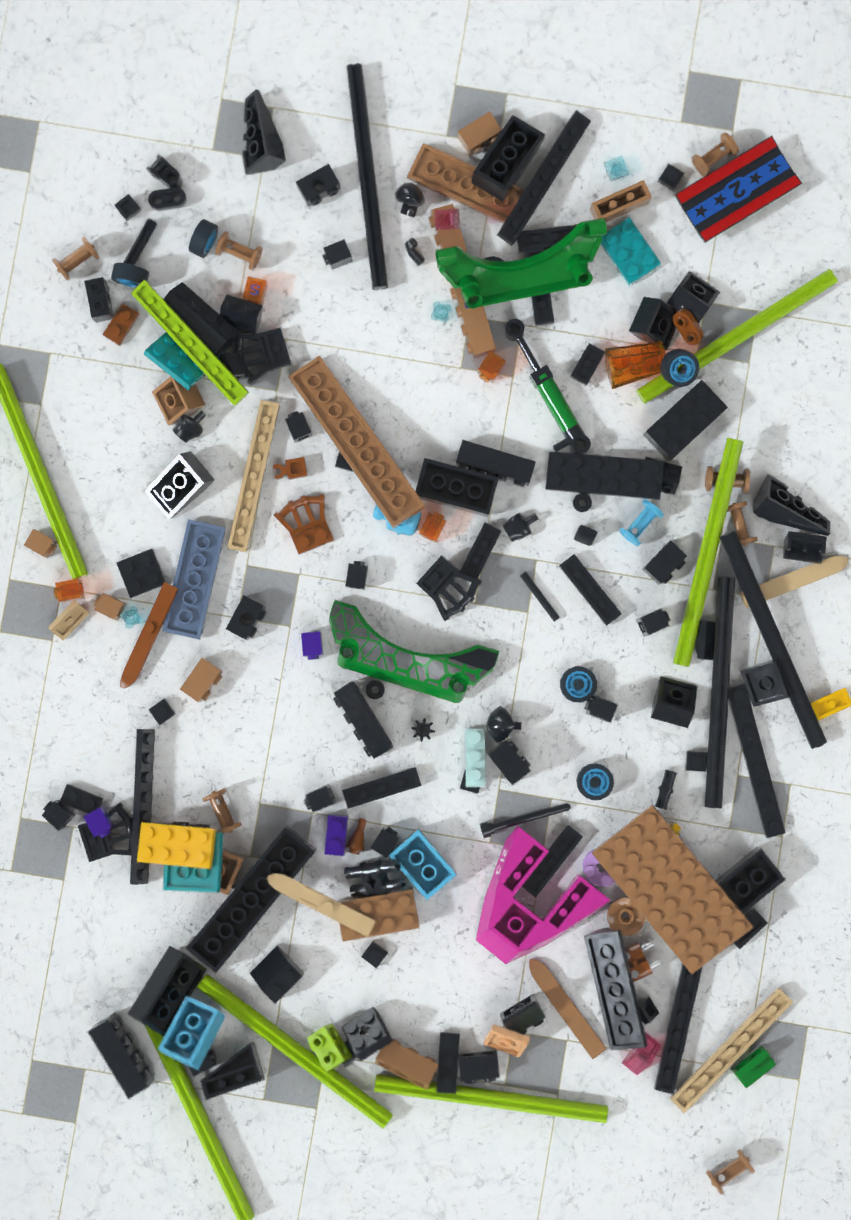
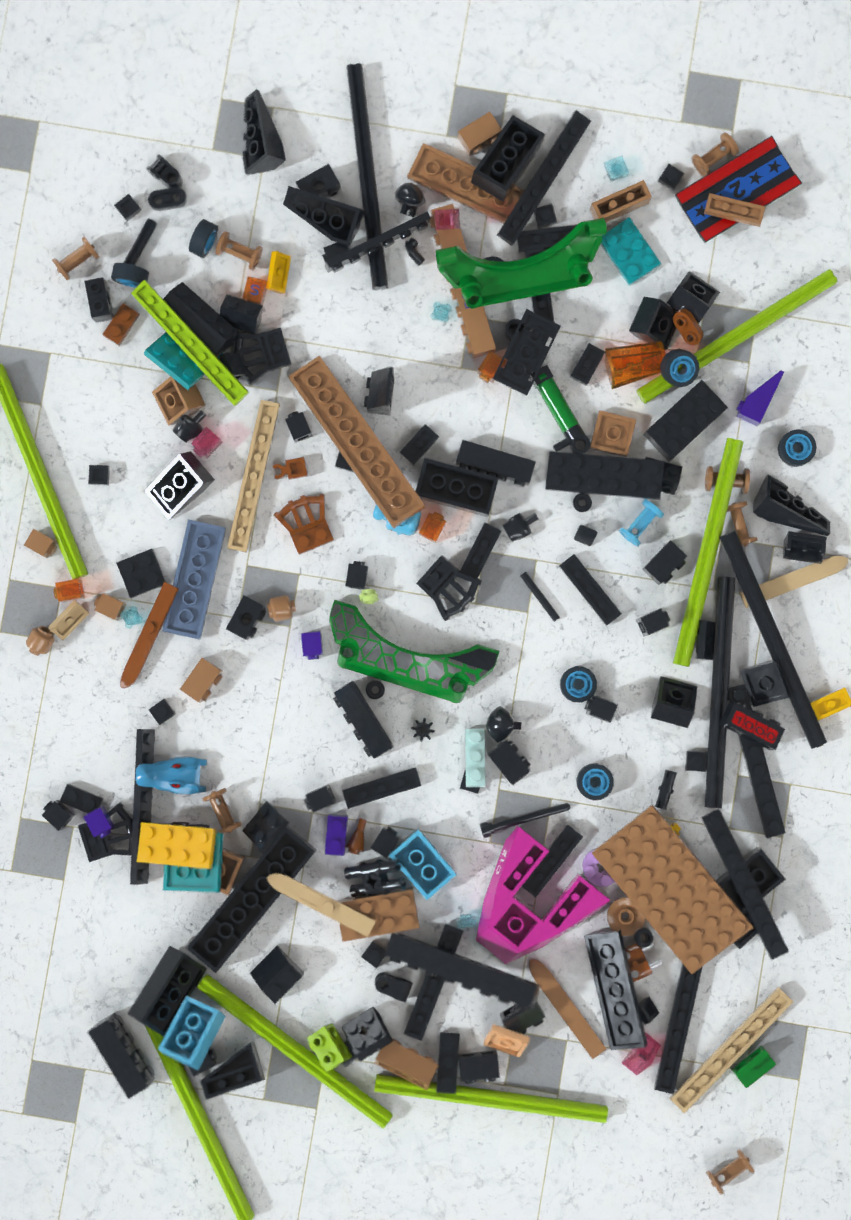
none -> medium nougat head [26,626,55,656]
none -> black plate [88,465,110,485]
none -> dark azure animal [135,757,207,795]
none -> clear pink brick [191,427,223,459]
none -> black plate [242,801,289,853]
none -> yellow plate [266,251,291,294]
none -> medium nougat head [267,595,296,622]
none -> black wedge [283,186,364,246]
none -> black plate [325,211,431,273]
none -> yellowish green plate [359,589,379,604]
none -> black slope [364,367,395,415]
none -> black piece [375,972,413,1002]
none -> black brick [385,932,541,1011]
none -> black plate [400,424,439,465]
none -> black plate [404,923,464,1041]
none -> clear light blue plate [456,914,477,928]
none -> black piece [493,309,561,396]
none -> black plate [534,204,557,229]
none -> medium nougat plate [590,410,637,457]
none -> black plate [634,928,653,948]
none -> black plate [701,809,790,960]
none -> medium nougat plate [704,193,766,227]
none -> black brick [719,701,785,750]
none -> dark purple slope [736,370,784,426]
none -> wheel [778,429,817,467]

